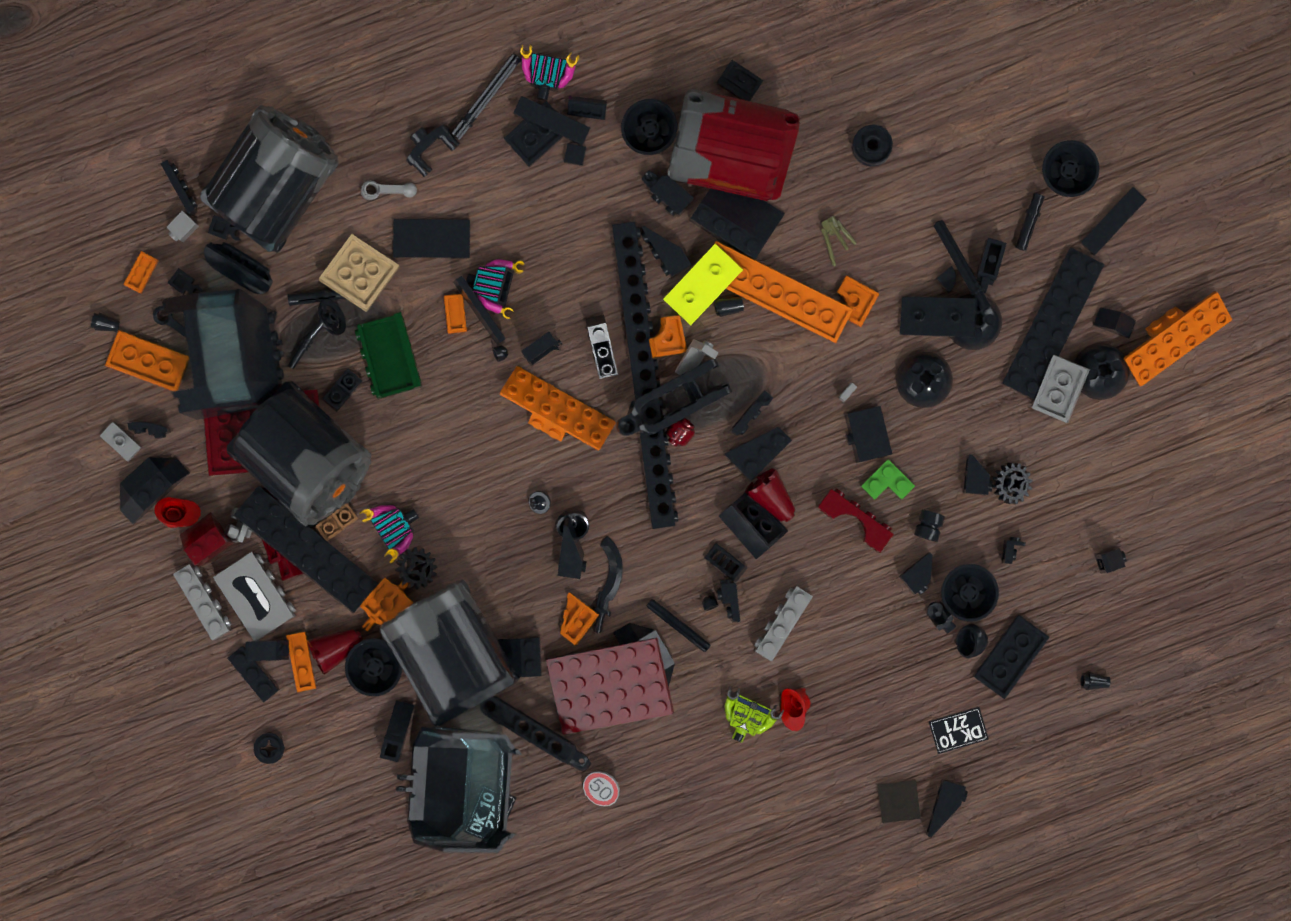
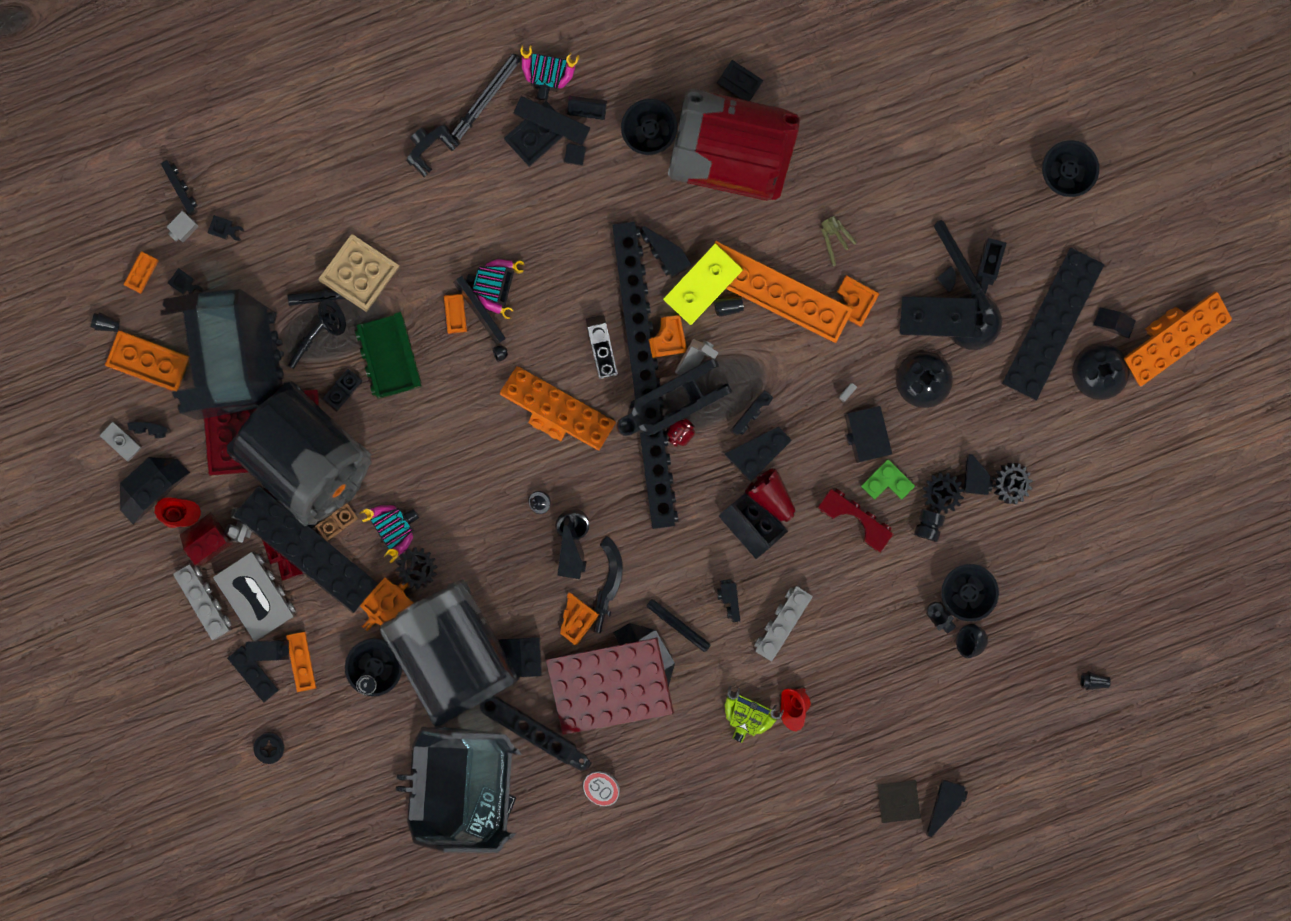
black piece [153,305,202,340] -> none
black piece [200,105,339,253] -> none
black brick [204,242,273,294] -> none
dark red cone [307,629,363,675] -> none
light grey piece [361,180,417,200] -> none
black slope [379,700,415,762] -> none
black tile [393,219,470,259] -> none
black container [521,331,563,366] -> none
black hinge [641,170,694,217] -> none
black slope [690,188,785,260] -> none
black hinge [702,596,719,611] -> none
black slope [704,543,748,582] -> none
black wheel [852,124,893,167] -> none
black slope [899,552,933,595] -> none
black sticker [929,707,989,754] -> none
black tile [973,615,1050,699] -> none
black bracket [1002,537,1026,564] -> none
black pin [1015,193,1045,251] -> none
light grey plate [1032,355,1090,423] -> none
black tile [1080,187,1147,256] -> none
black slope [1095,548,1127,574] -> none
none -> black tile [357,675,377,695]
none -> black gear [922,473,964,514]

